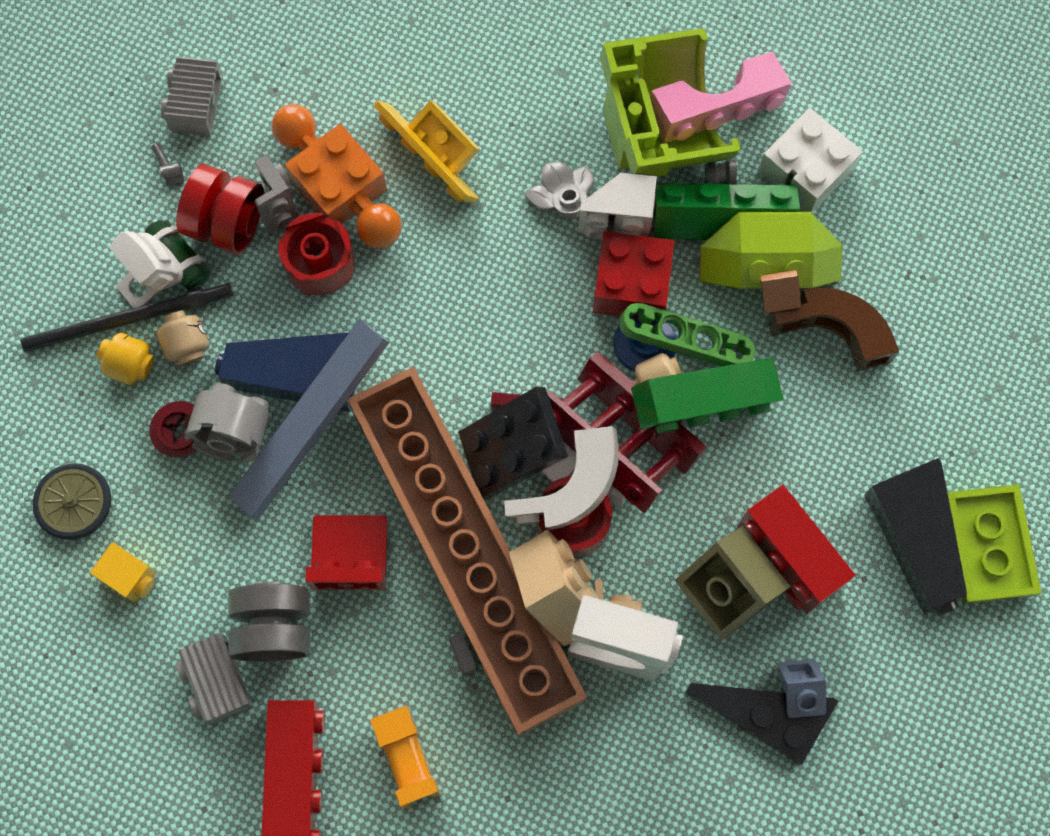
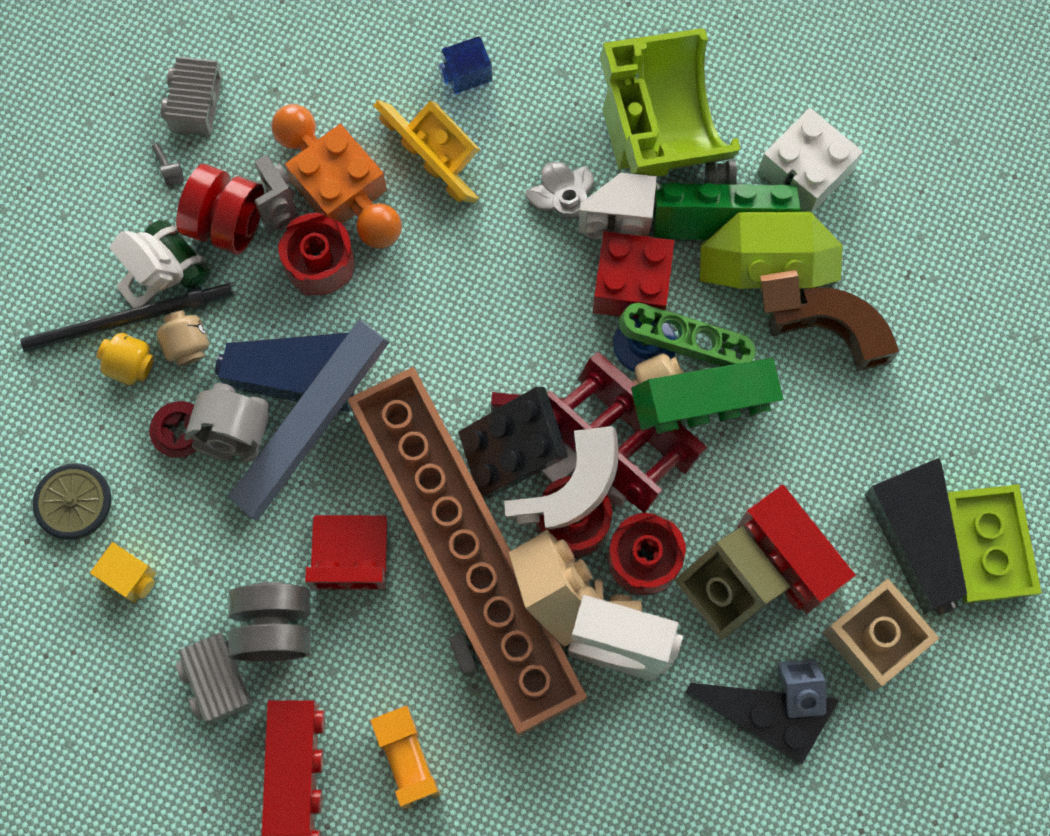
bright pink arch [650,52,792,143] -> none
none -> clear blue brick [438,36,493,94]
none -> red brick [607,513,686,595]
none -> tan brick [822,578,939,692]

